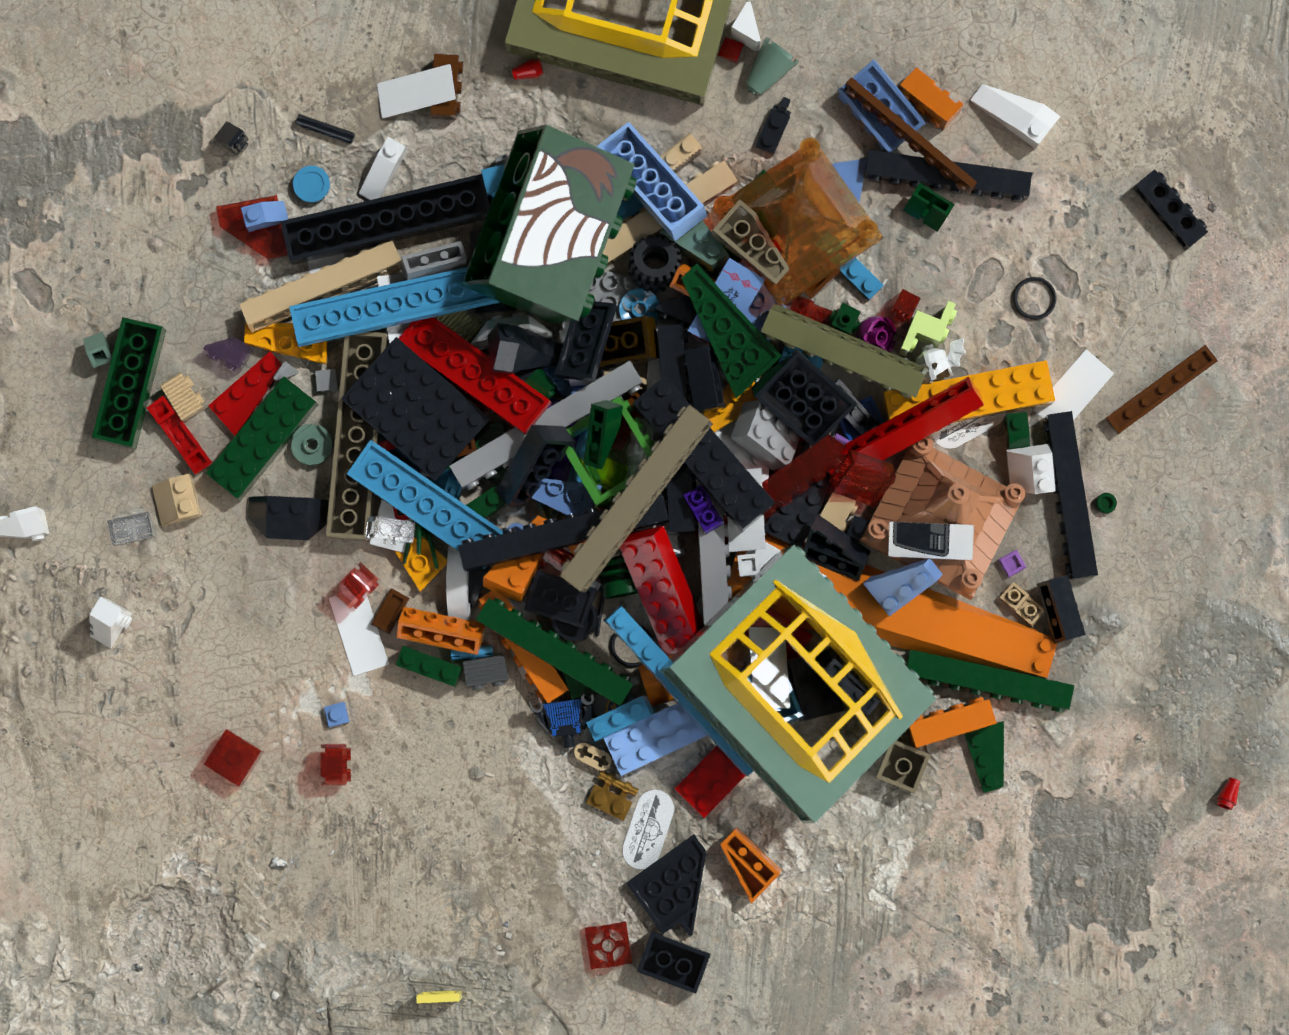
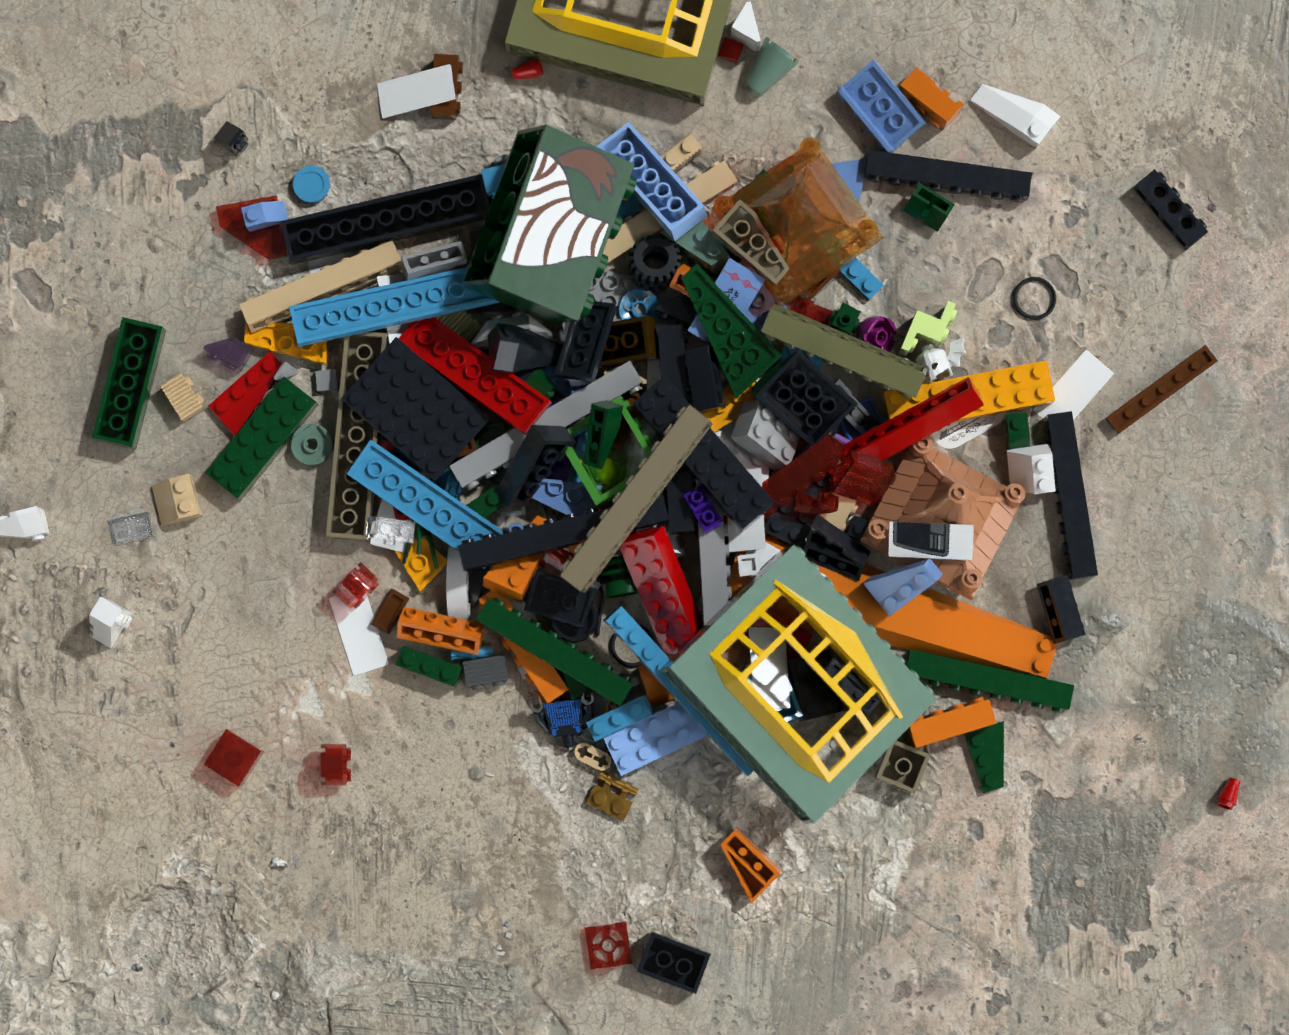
sand green brick [83,331,112,368] -> none
red slope [147,396,212,475] -> none
black wedge [248,496,329,541] -> none
black axle [296,114,355,144] -> none
medium blue plate [324,702,350,727] -> none
white slope [359,137,408,200] -> none
light yellow tile [417,990,462,1003] -> none
clear sticker [623,790,674,869] -> none
black wing [626,834,706,937] -> none
red plate [675,746,746,818] -> none
black hinge [755,96,791,155] -> none
reddish brown plate [844,77,977,194] -> none
clear red slope [890,289,921,323] -> none
medium lavender tile [998,549,1027,578] -> none
tan slope [1000,582,1045,627] -> none
dark green tile [1095,493,1117,514] -> none
none -> clear red slope [793,492,839,514]

